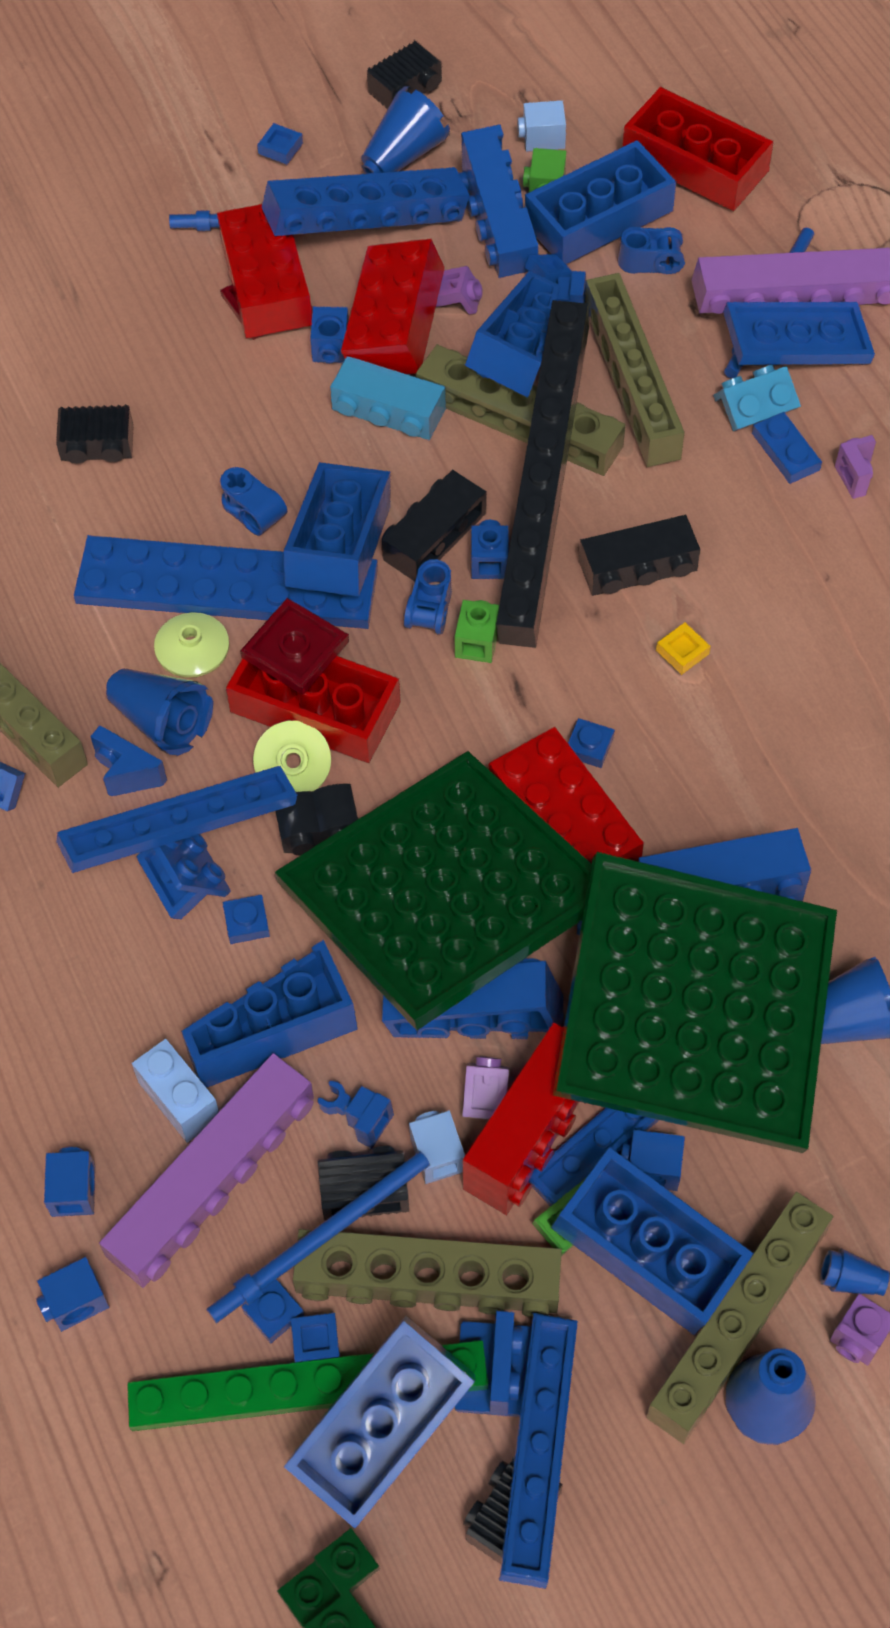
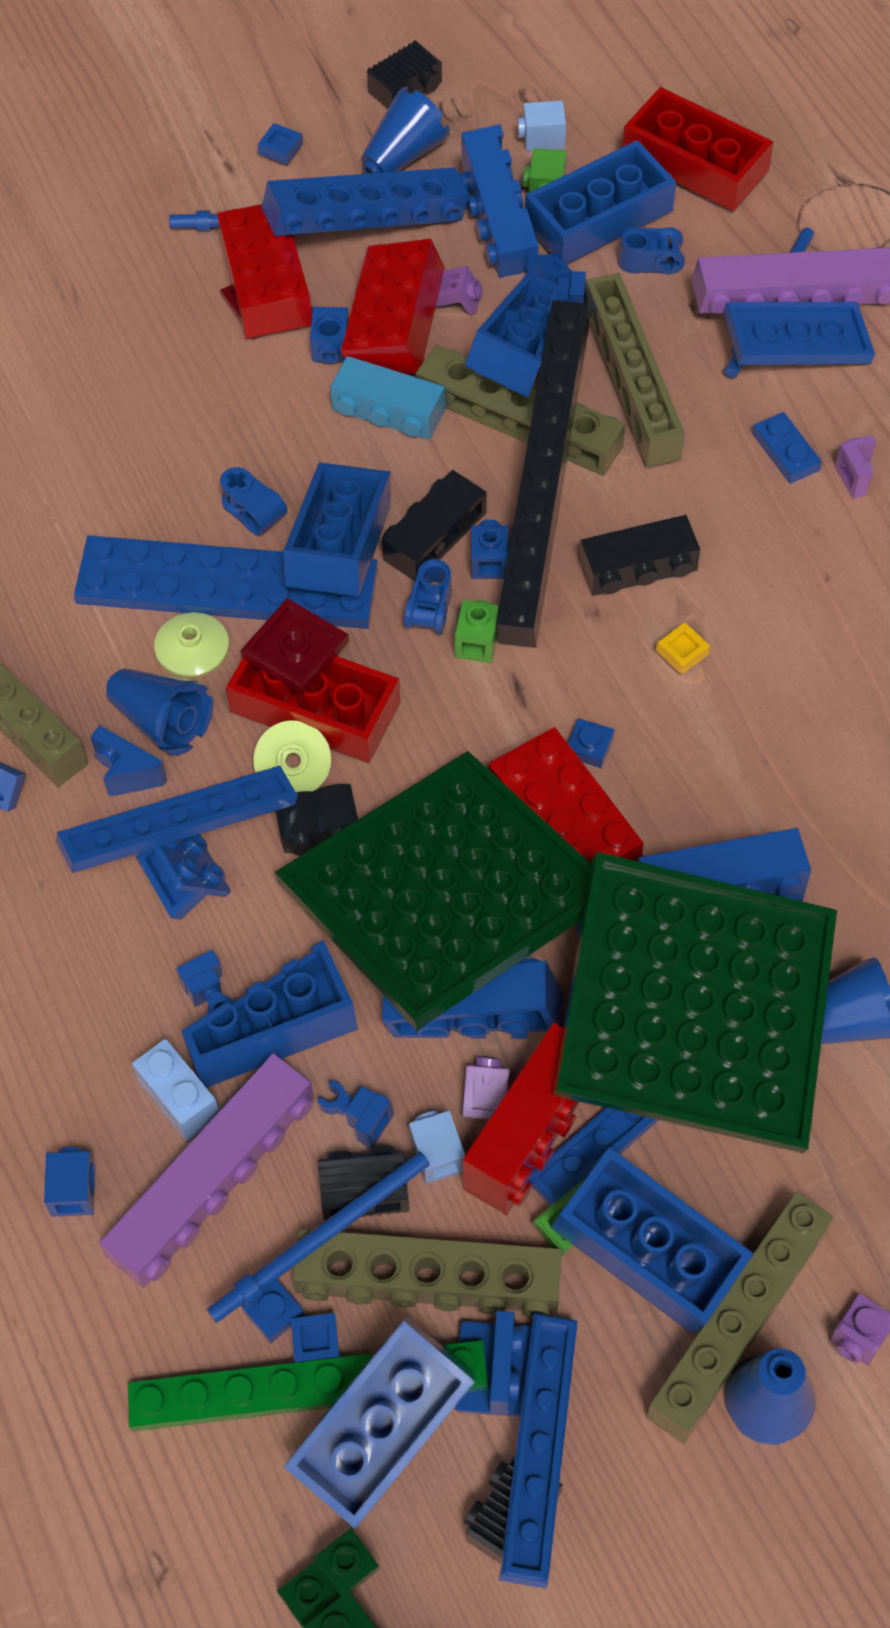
blue brick [36,1257,110,1332] -> none
black brick [56,404,134,464] -> none
blue plate [223,895,270,944] -> none
blue brick [621,1129,685,1191] -> none
dark azure bracket [713,365,801,432] -> none
blue cone [820,1248,890,1296] -> none
none -> blue piece [176,949,234,1014]

